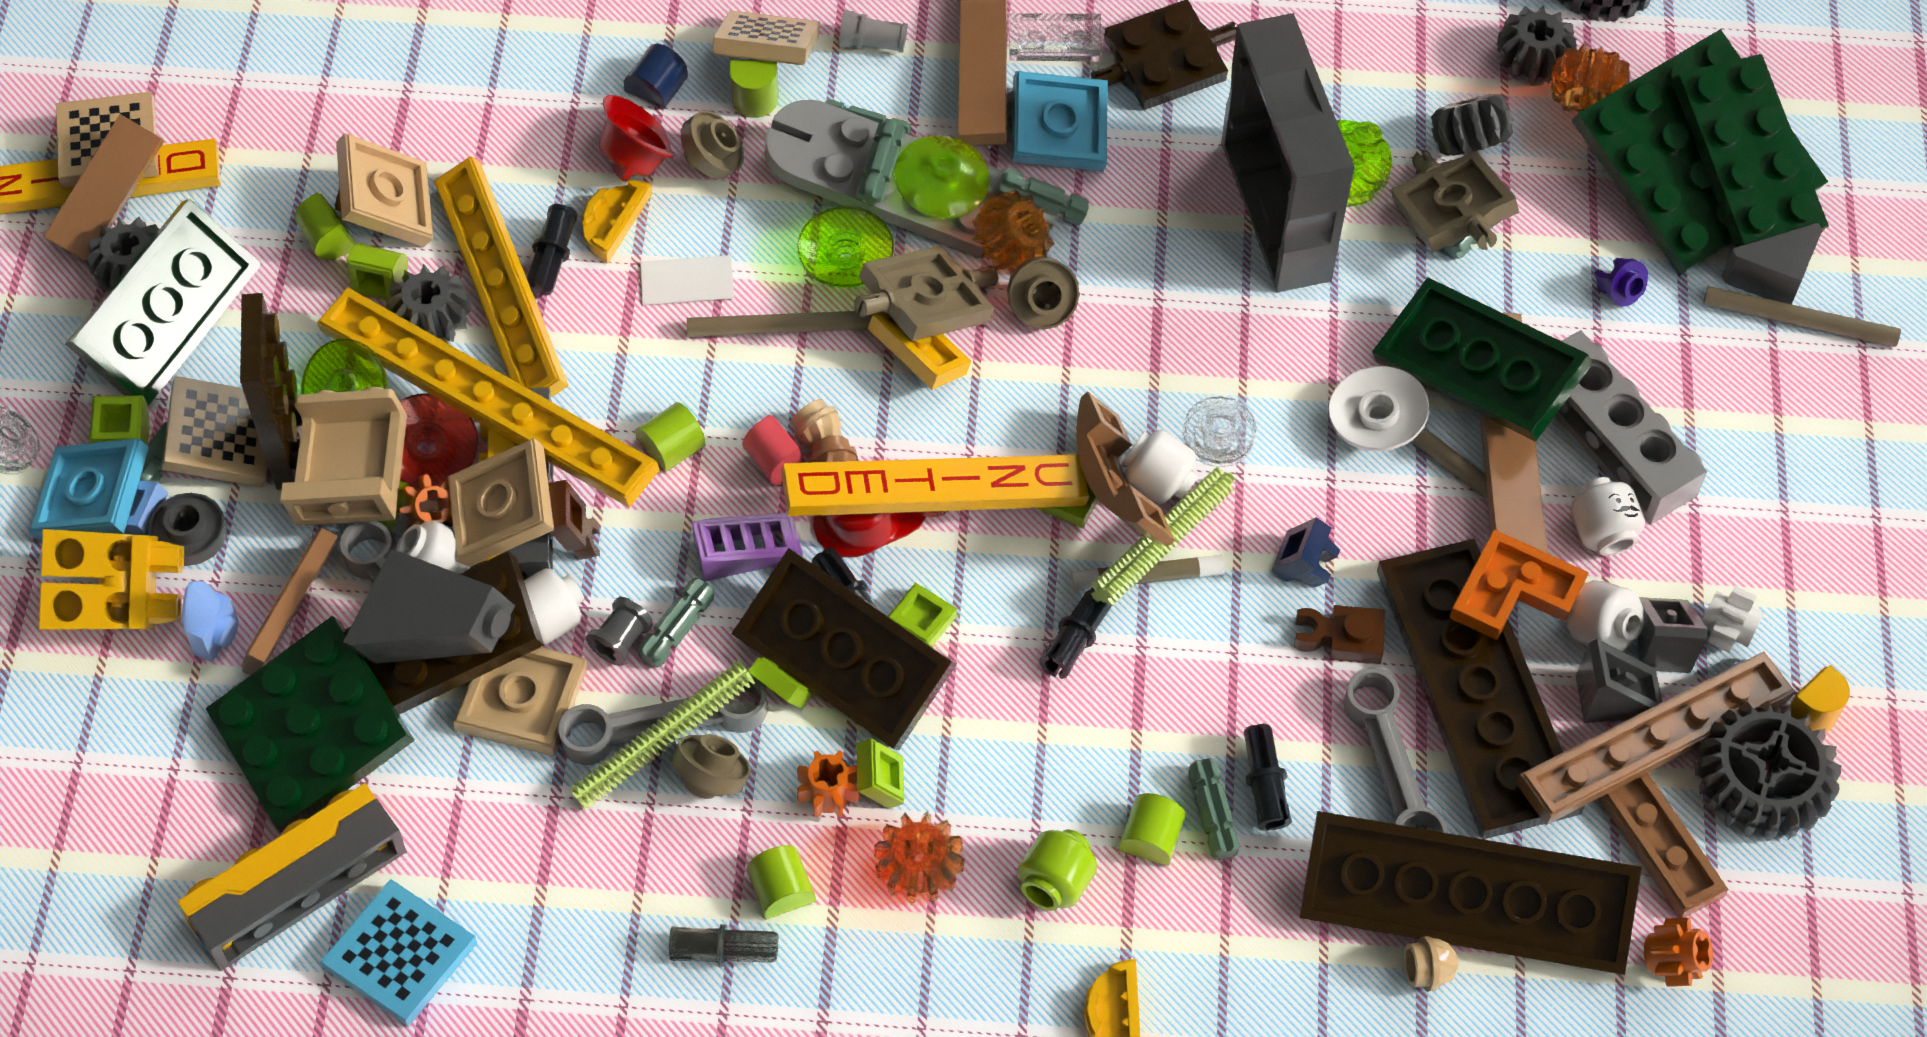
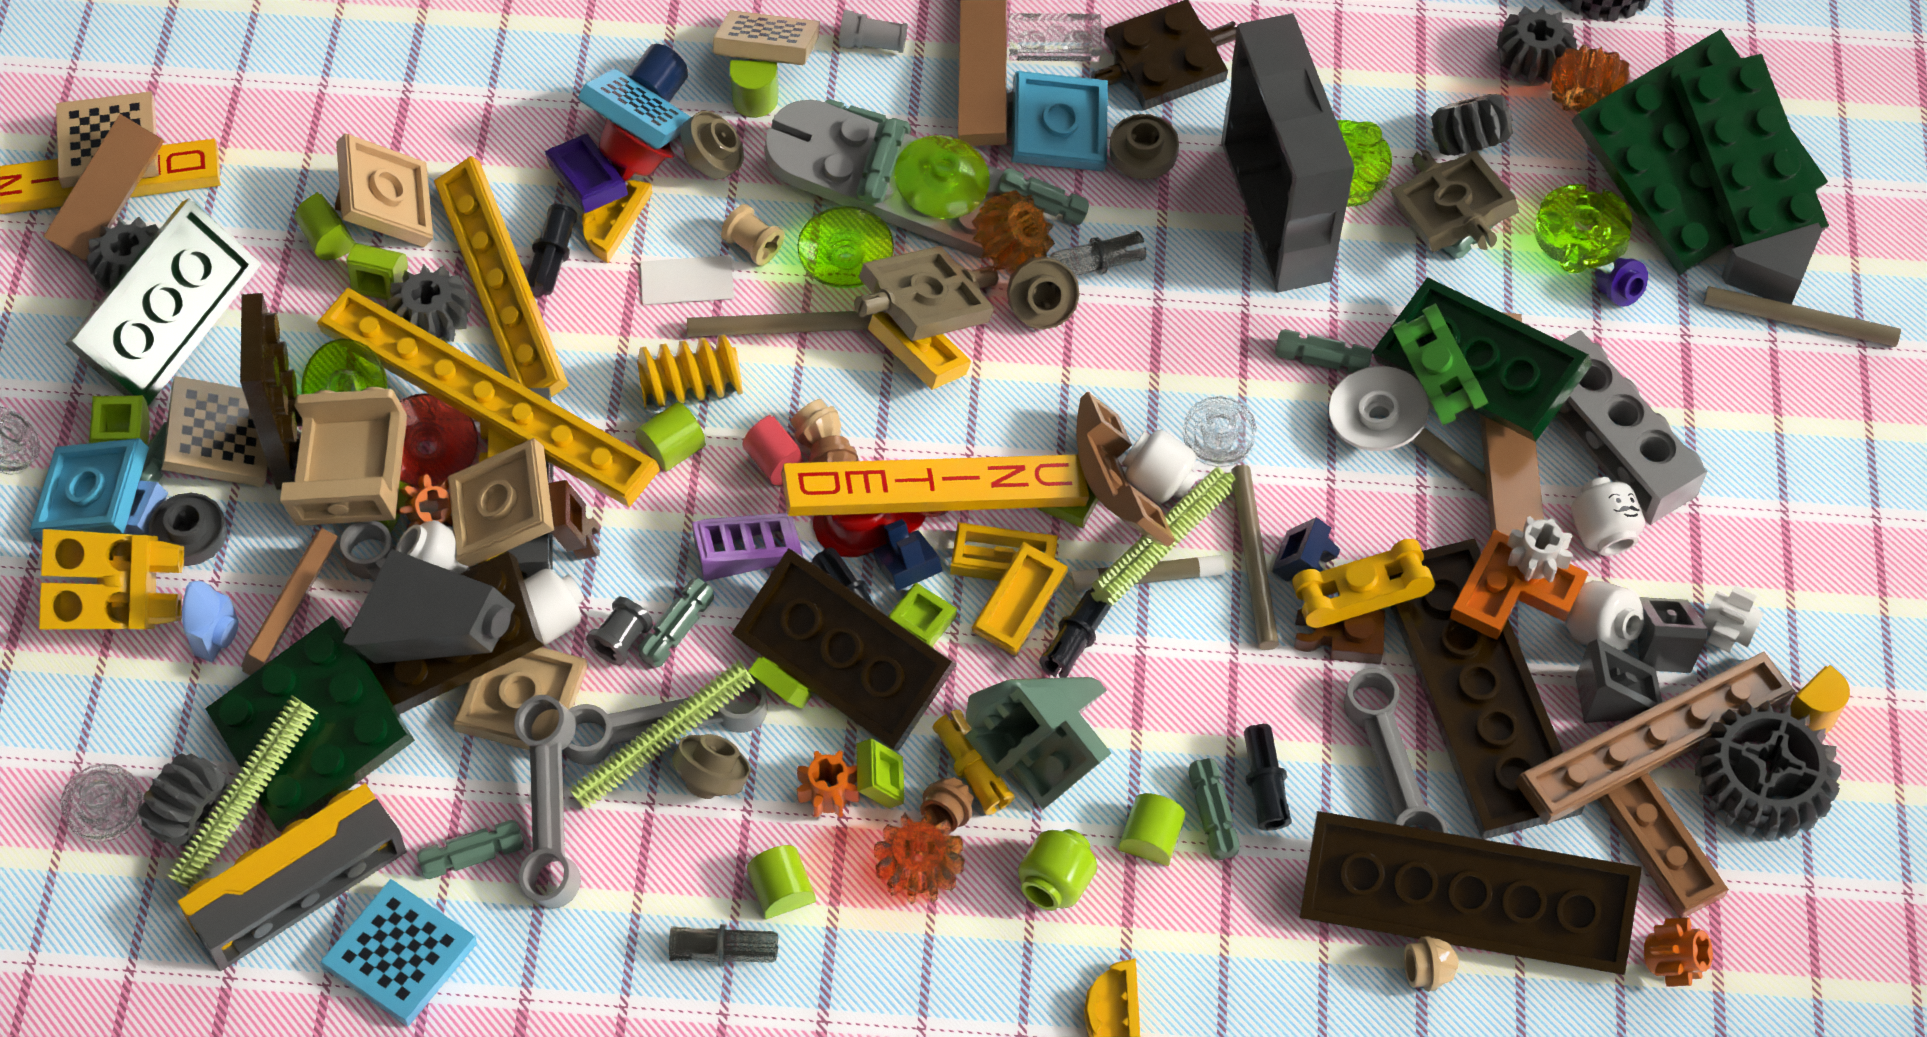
none -> clear plate [60,763,143,843]
none -> dark grey gear [139,753,228,847]
none -> yellowish green axle [166,695,318,889]
none -> sand green axle [417,820,524,879]
none -> light grey piece [514,695,581,909]
none -> dark purple tile [545,133,628,213]
none -> medium azure tile [578,68,691,150]
none -> yellow piece [637,334,743,409]
none -> tan bush [721,204,785,266]
none -> dark blue tile [873,519,943,591]
none -> medium nougat plate [920,777,974,833]
none -> yellow pin [932,709,1015,815]
none -> yellow tile [950,522,1058,581]
none -> sand green piece [965,677,1112,810]
none -> yellow tile [971,542,1068,657]
none -> clear smoke axle [1050,230,1146,276]
none -> dark tan plate [1109,114,1179,179]
none -> dark tan bar [1231,465,1279,650]
none -> sand green axle [1275,329,1372,373]
none -> yellow plate [1292,539,1435,628]
none -> bright green plate [1391,303,1488,426]
none -> white gear [1507,516,1573,583]
none -> clear neon green plate [1534,184,1632,273]

